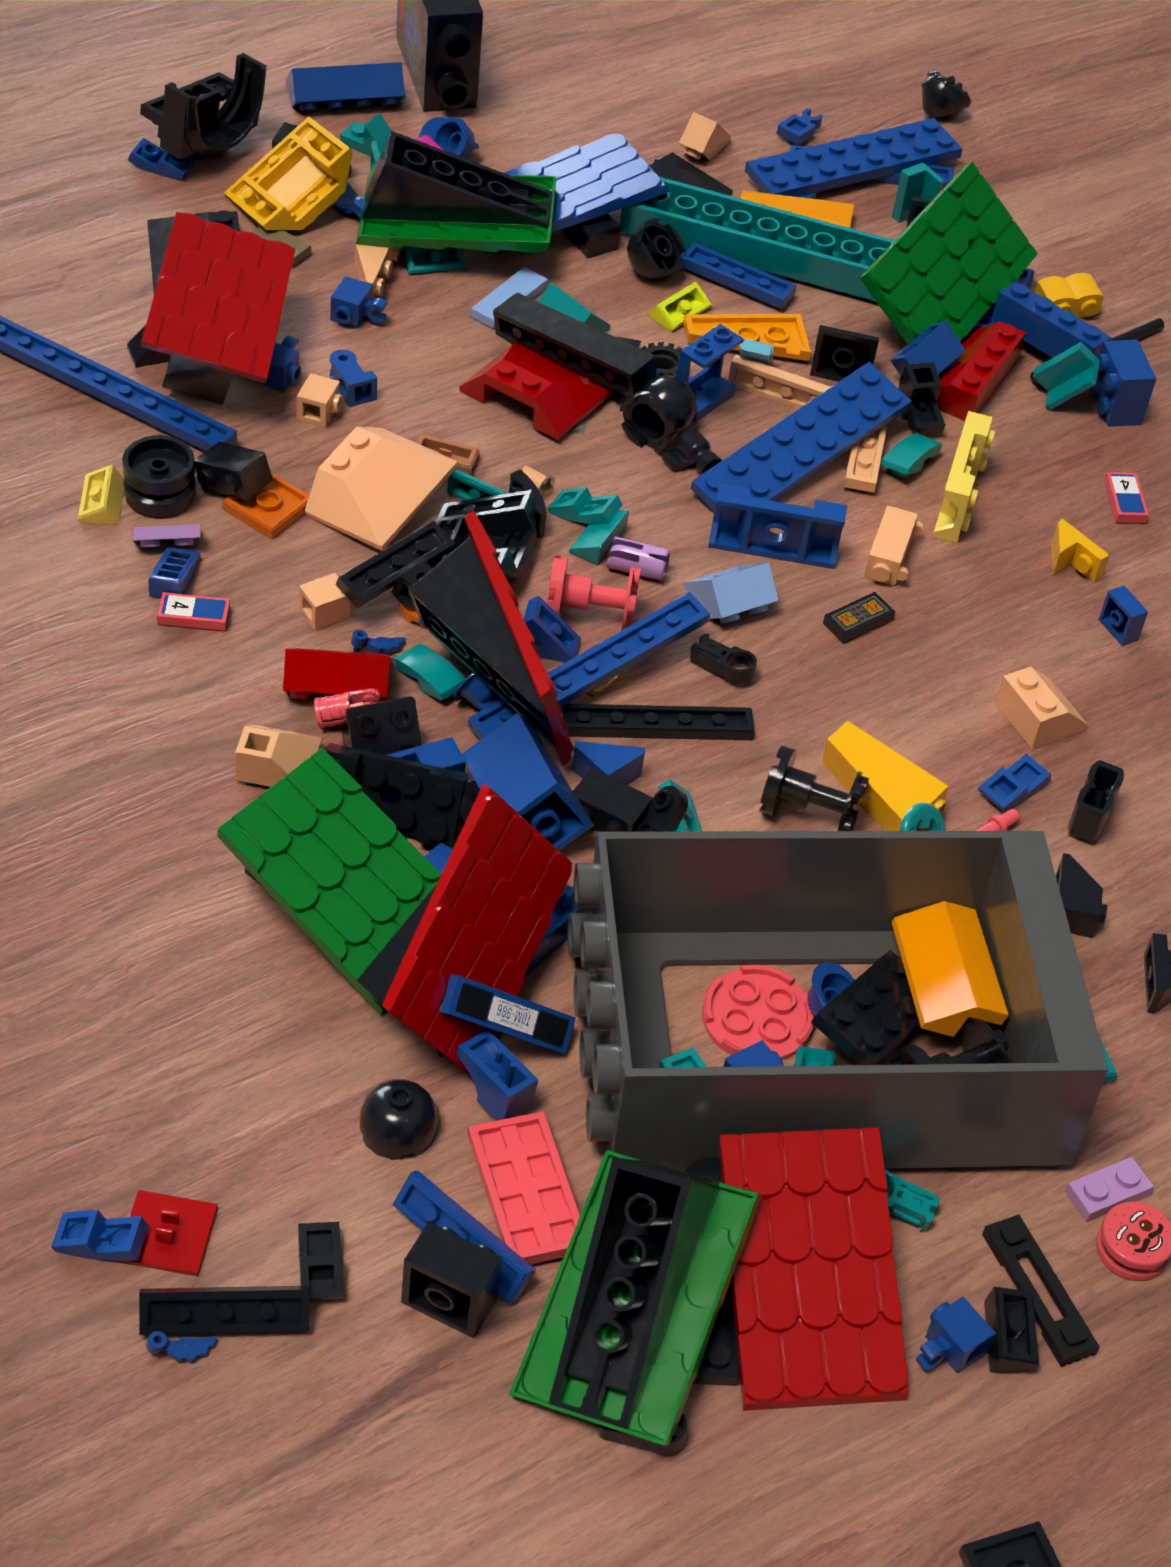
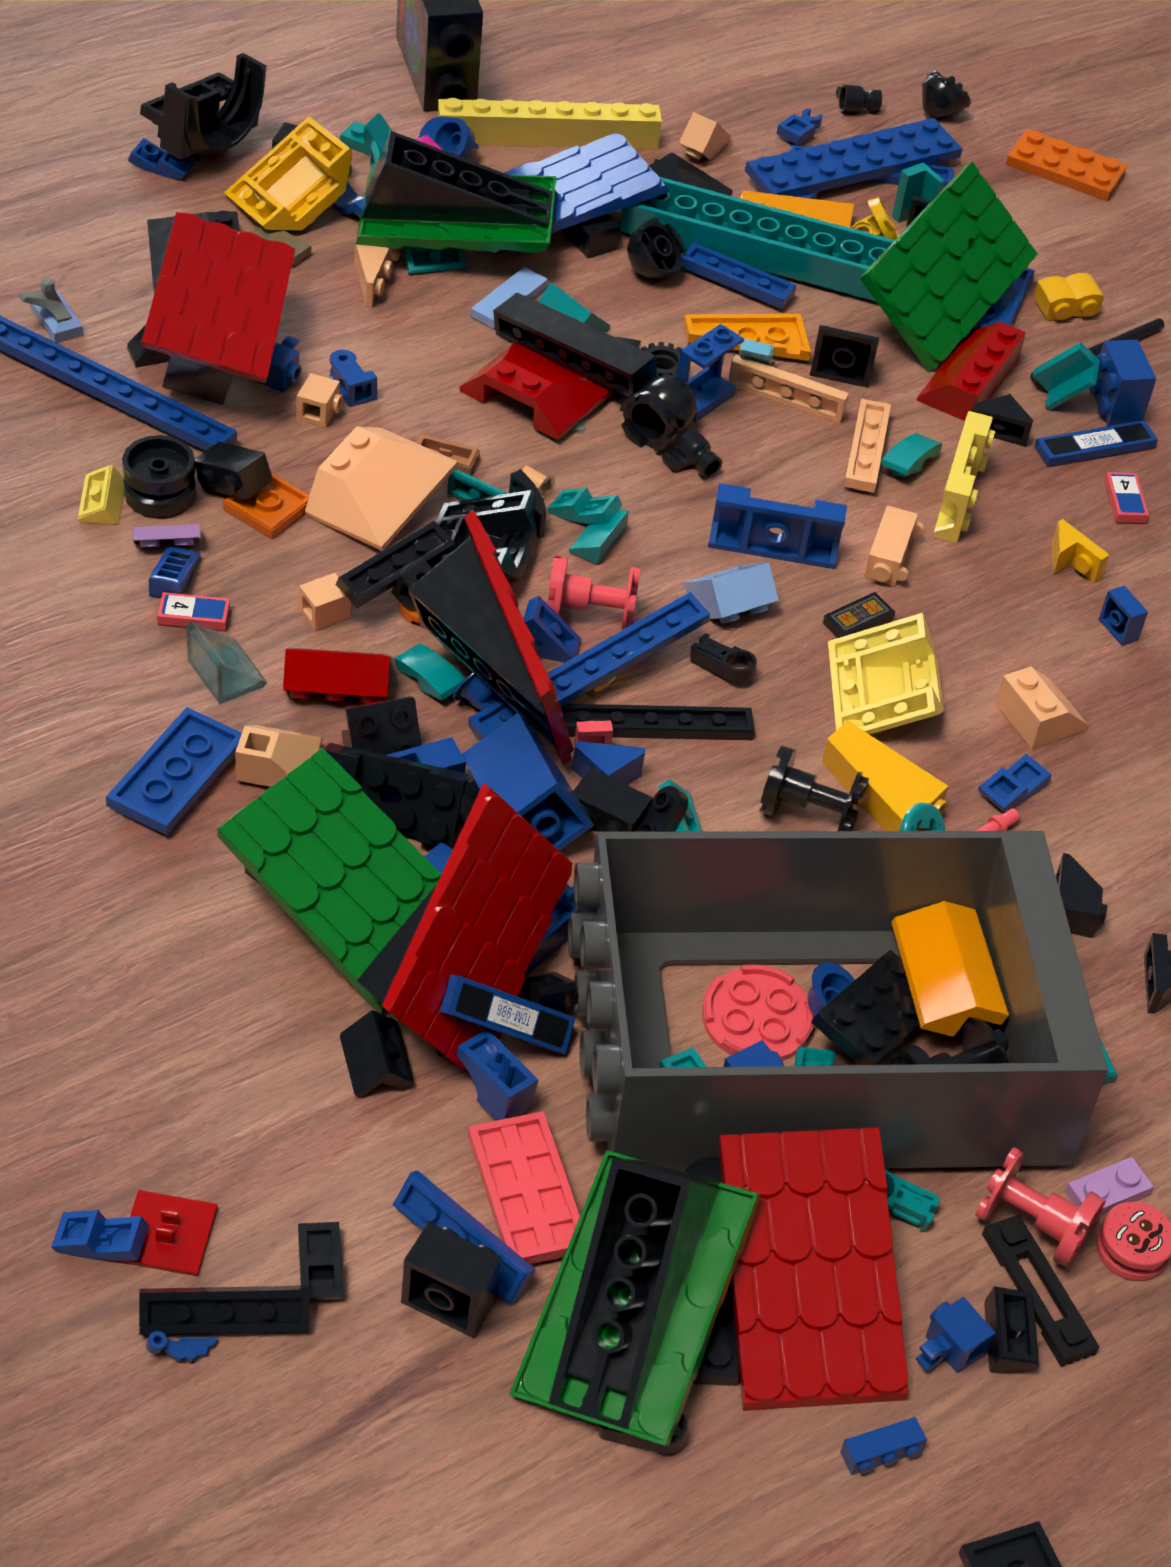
blue slope [285,62,405,111] -> none
coral hinge [314,688,380,729] -> none
blue brick [330,276,388,329] -> none
blue piece [351,630,406,654] -> none
black cylinder [359,1079,438,1160] -> none
lavender arm [606,536,670,581] -> none
neon yellow slope [647,282,713,331] -> none
blue plate [690,362,912,511] -> none
blue brick [890,321,966,376] -> none
black brick [899,362,945,435] -> none
blue slope [991,282,1113,358] -> none
black brick [1068,760,1124,842] -> none
none -> piece [19,278,84,343]
none -> blue plate [106,707,242,835]
none -> clear light blue slope [187,621,267,704]
none -> black panel [340,1010,414,1097]
none -> light yellow brick [438,98,662,149]
none -> black slope [522,972,577,1016]
none -> coral plate [574,720,613,747]
none -> light yellow slope [828,613,944,735]
none -> black piece [836,84,882,113]
none -> blue piece [840,1417,927,1475]
none -> yellow tile [851,196,899,240]
none -> black slope [972,394,1033,447]
none -> coral piece [975,1147,1106,1268]
none -> orange plate [1006,129,1127,201]
none -> tile [1035,420,1158,467]

